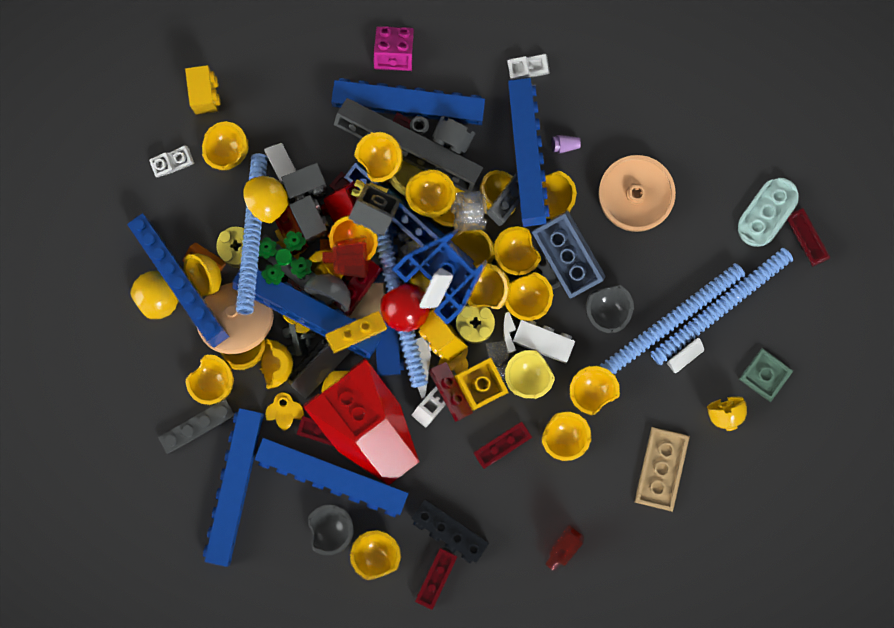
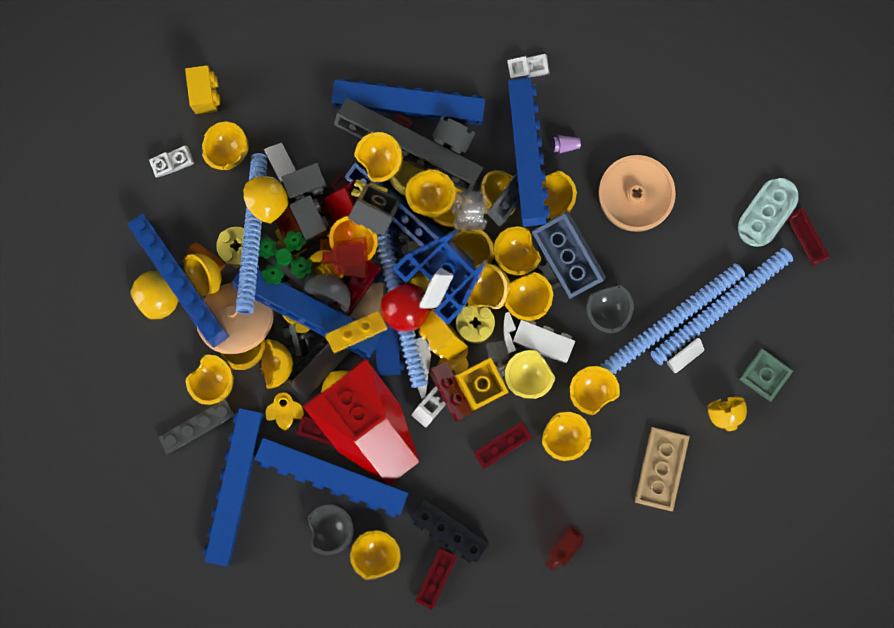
dark pink bracket [374,27,414,71] -> none
dark grey cone [410,116,429,136] -> none

